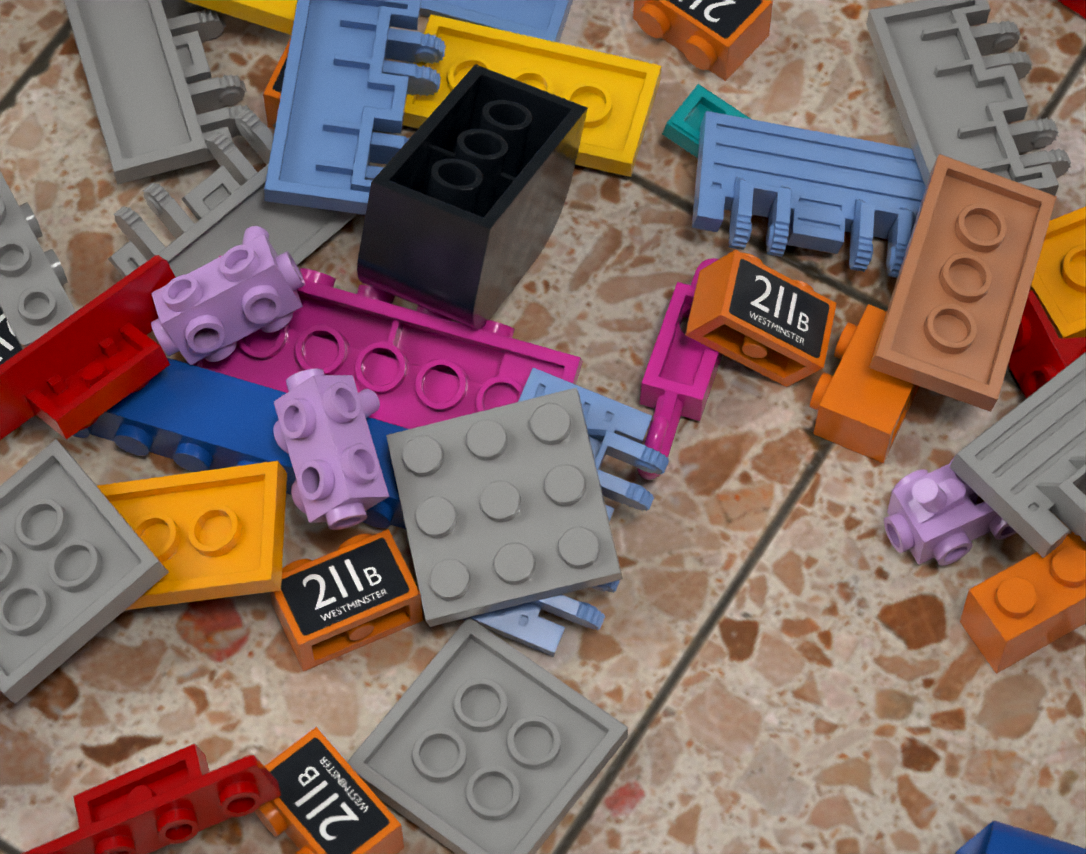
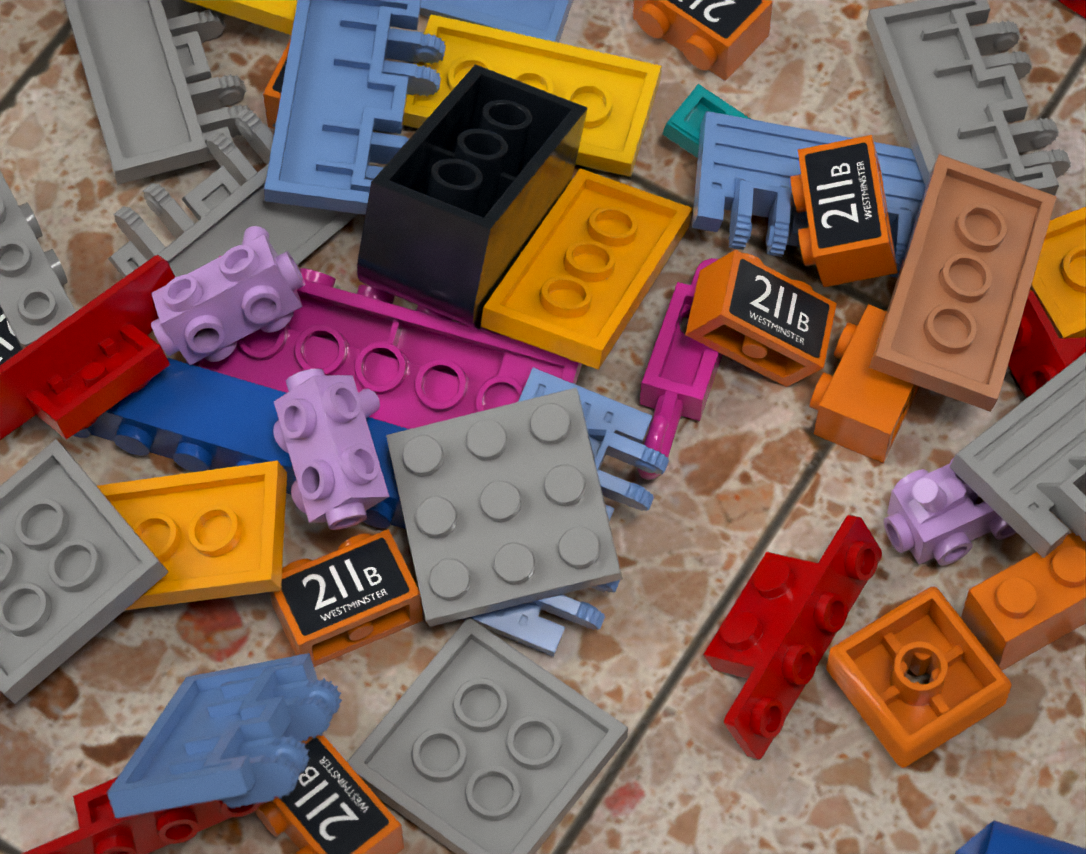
none -> medium blue hinge [107,653,342,818]
none -> light orange plate [481,168,693,370]
none -> red bracket [703,515,882,760]
none -> brick [790,135,898,288]
none -> orange brick [826,586,1012,768]

